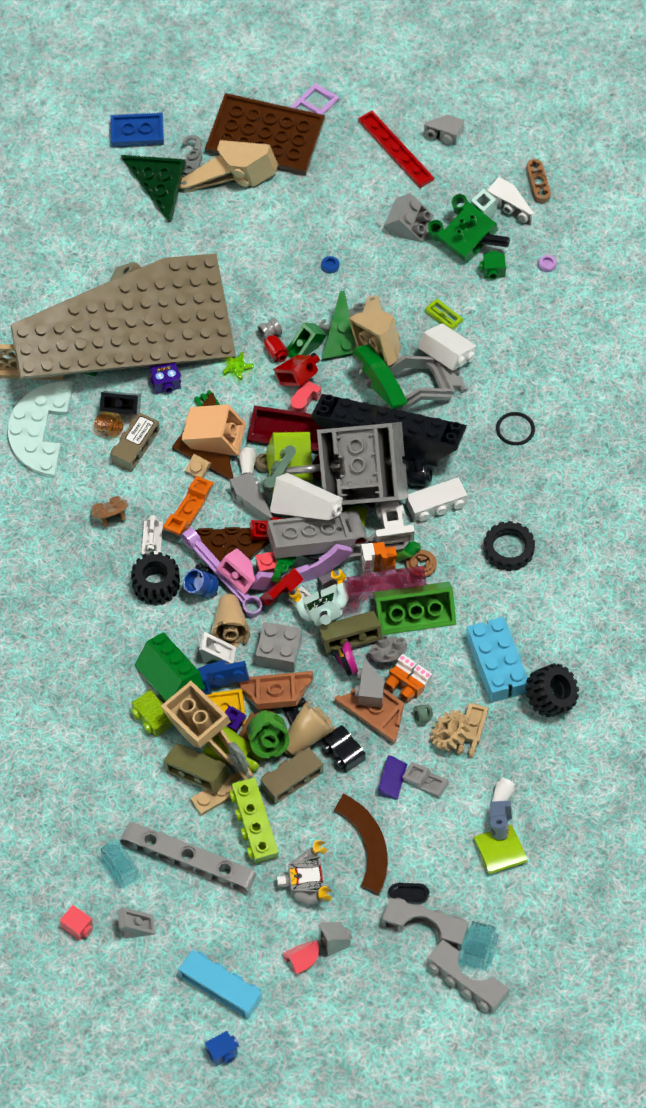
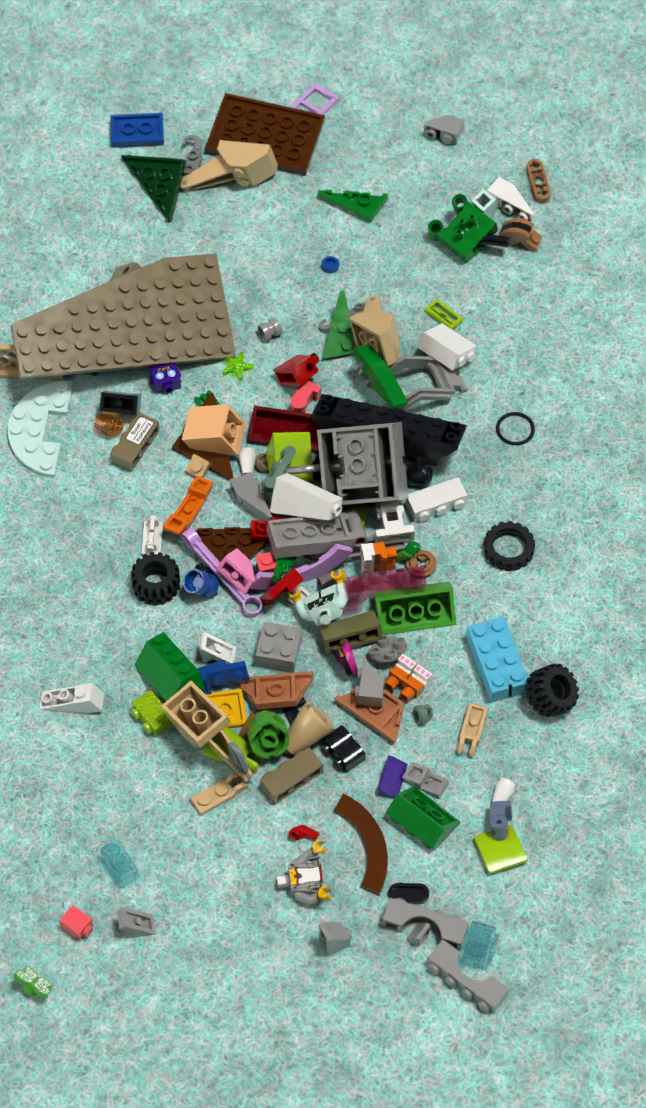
medium nougat plate [91,496,128,527] -> none
light grey beam [120,822,257,893] -> none
olive brick [163,743,229,794] -> none
medium azure brick [178,950,262,1019] -> none
blue brick [205,1031,239,1067] -> none
tan cone [211,594,250,647] -> none
dark purple tile [225,706,246,733] -> none
lime brick [229,777,279,864] -> none
red brick [264,335,289,362] -> none
coral brick [282,941,319,974] -> none
green slope [287,323,327,358] -> none
red tile [358,110,434,188] -> none
light grey slope [384,193,434,242] -> none
tan gear [430,710,471,751] -> none
green brick [479,251,506,280] -> none
lavender tile [538,255,557,272] -> none
none -> bright green animal [13,966,54,998]
none -> white slope [39,683,104,713]
none -> red arm [289,824,320,841]
none -> green wing [318,190,388,222]
none -> green slope [386,786,461,849]
none -> light grey slope [406,923,431,947]
none -> medium nougat brick [498,218,542,252]

